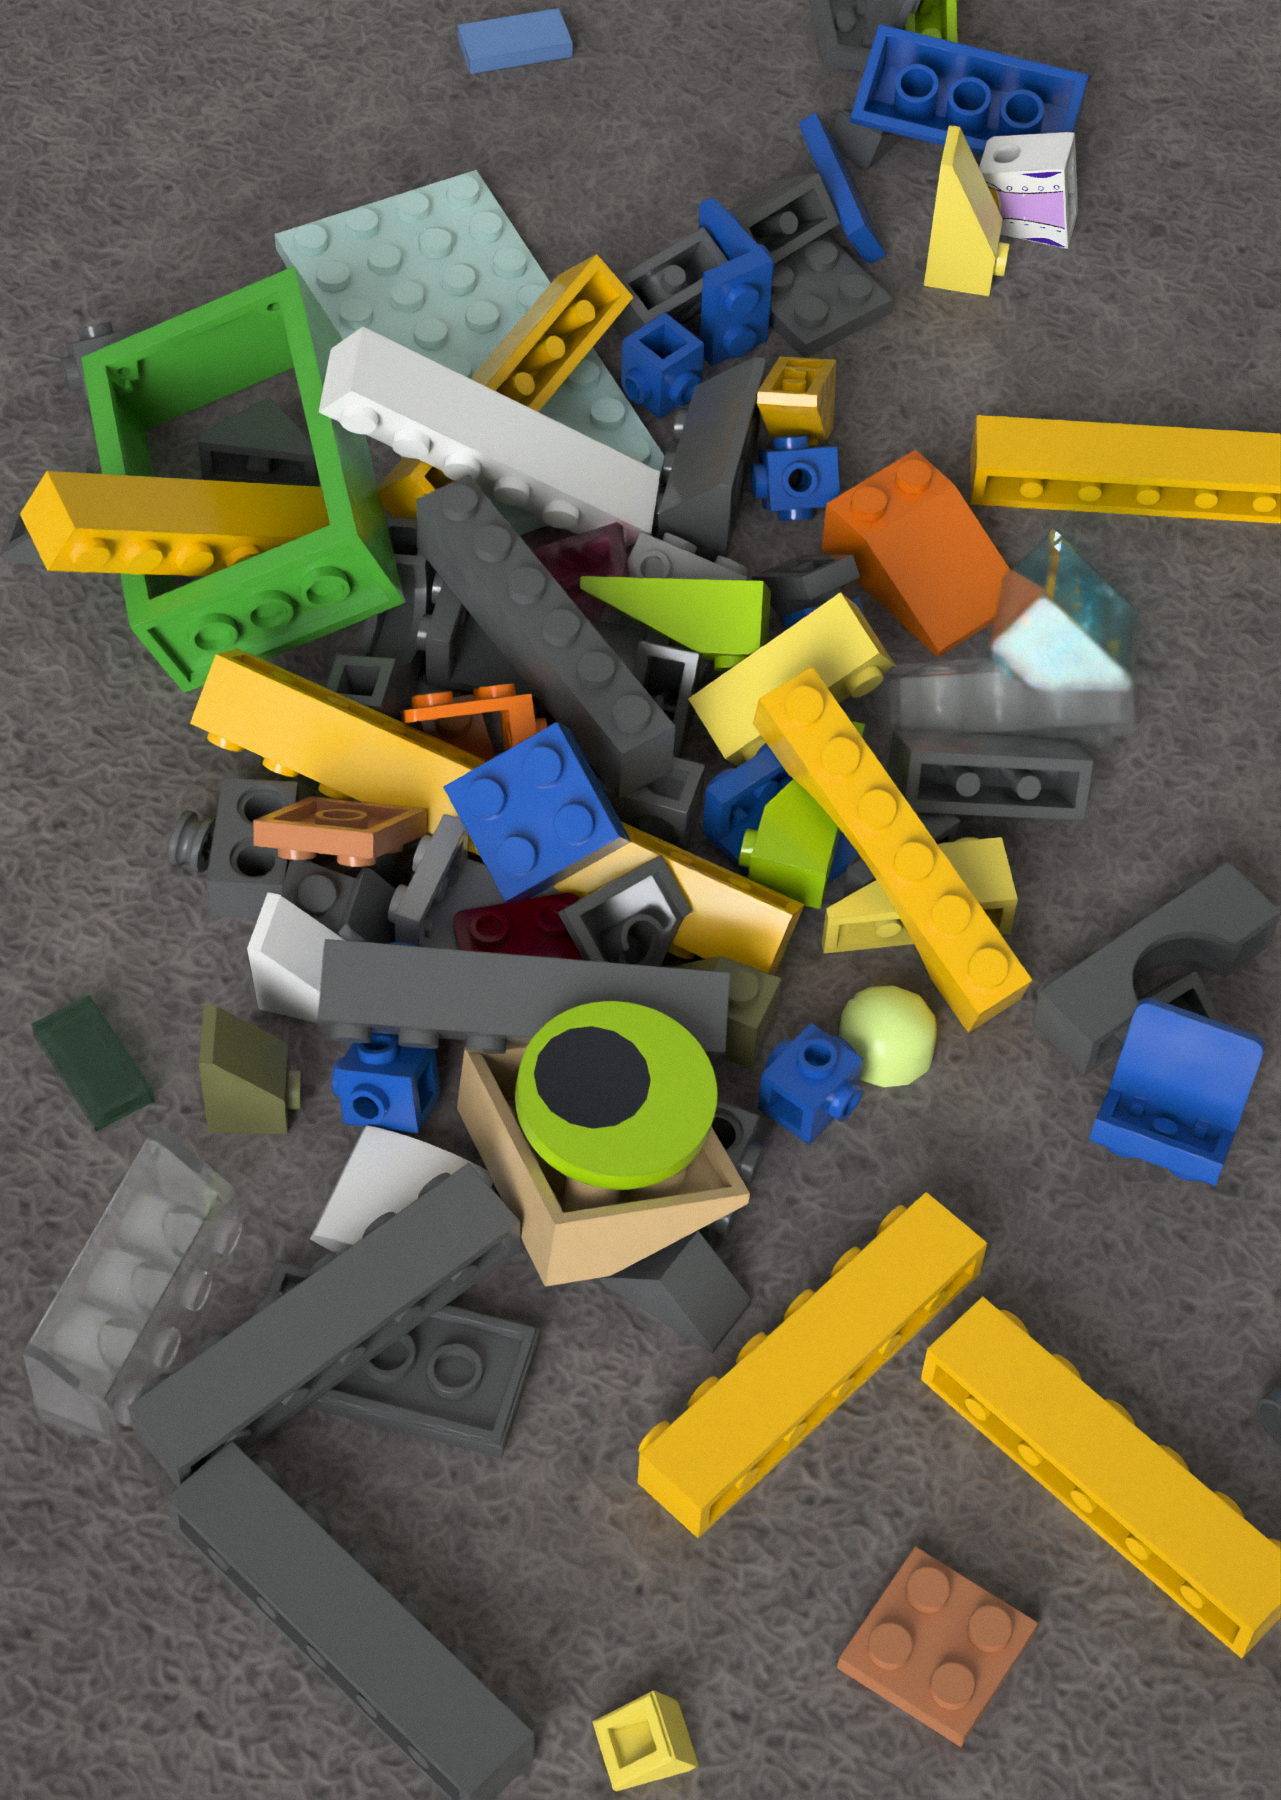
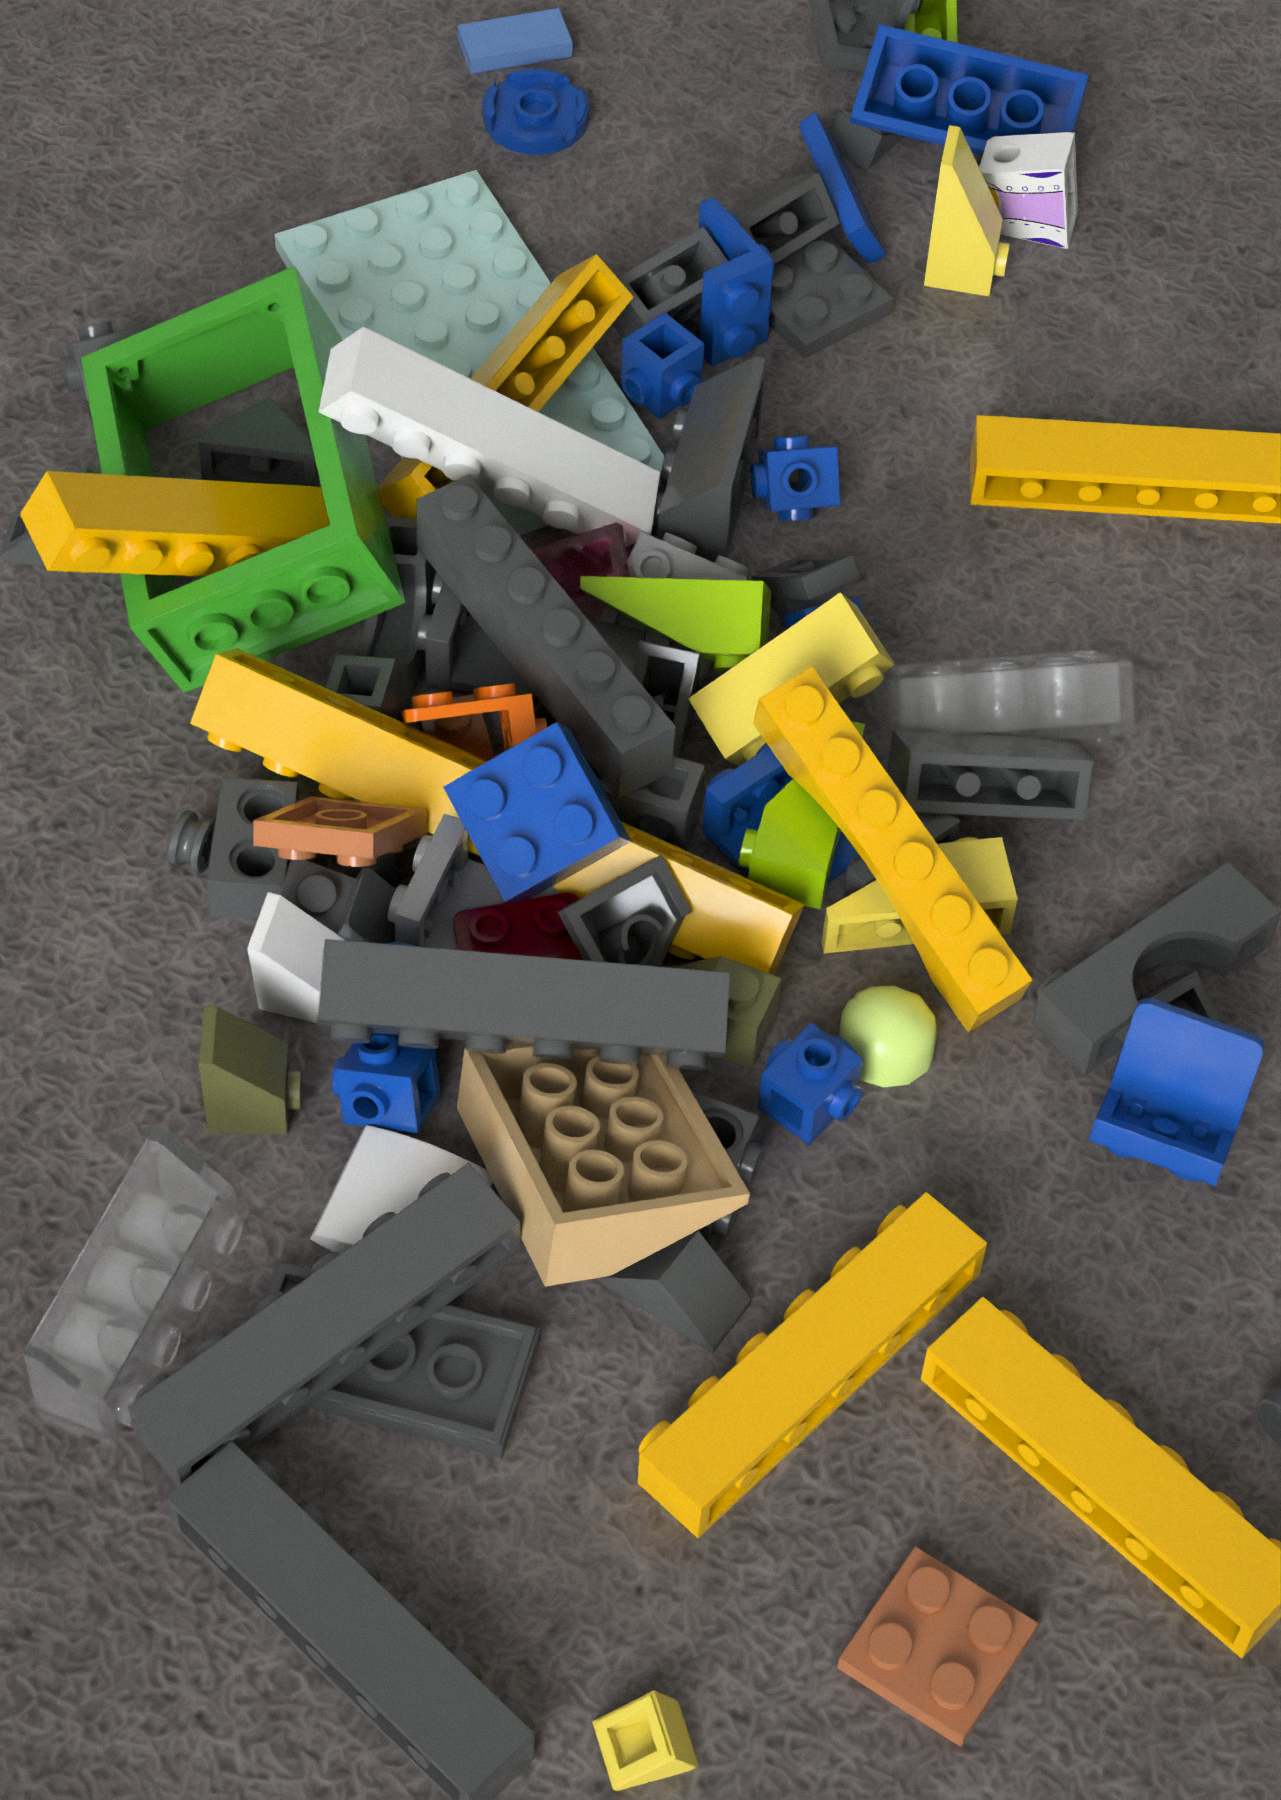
clear green tile [31,995,154,1131] -> none
lime piece [515,1001,718,1190] -> none
yellow slope [757,356,837,445] -> none
orange slope [821,449,1027,658] -> none
clear light blue slope [990,529,1138,690] -> none
none -> blue tile [482,68,589,155]

